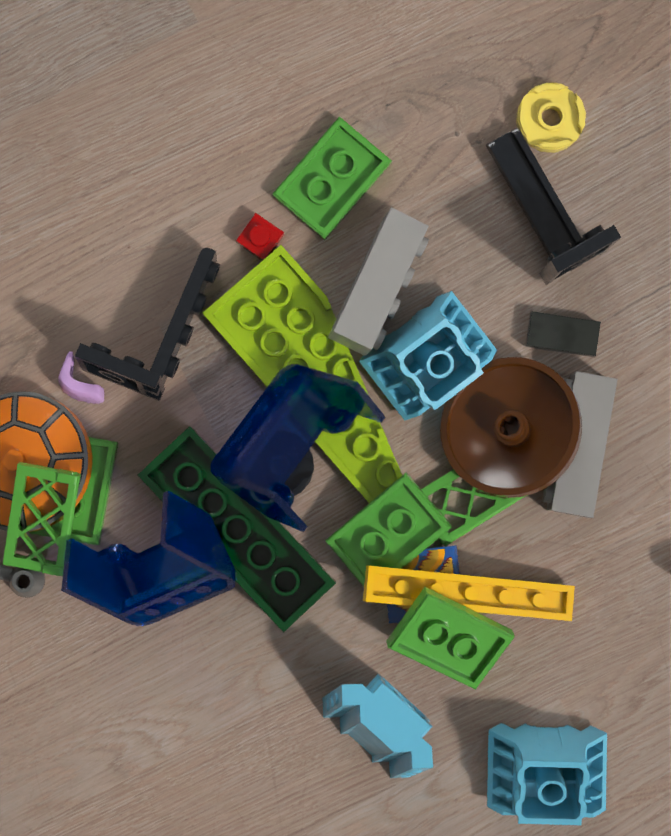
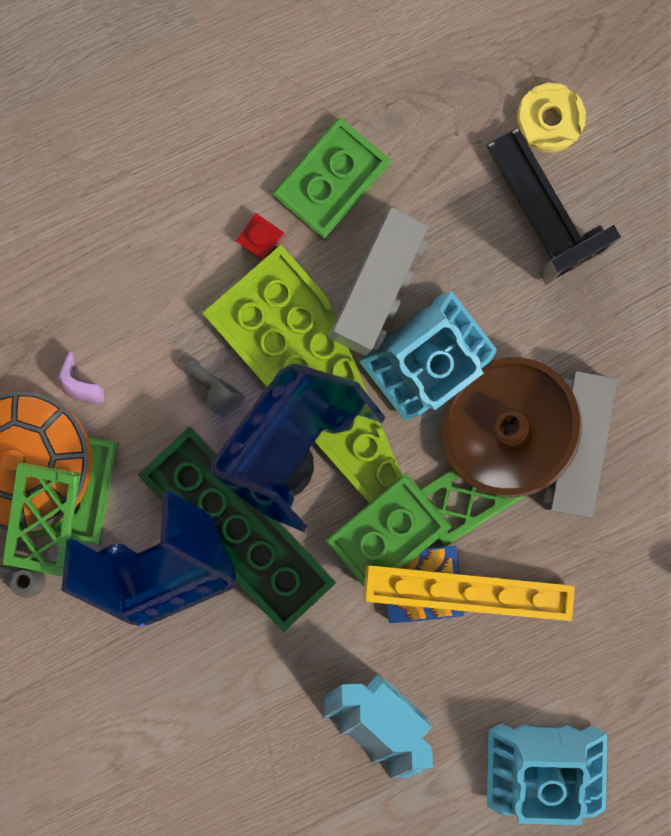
black bracket [75,248,220,401] -> none
bright green tile [386,587,515,690] -> none
pearl dark grey tile [526,311,601,357] -> none
none -> dark grey bar [184,359,245,417]

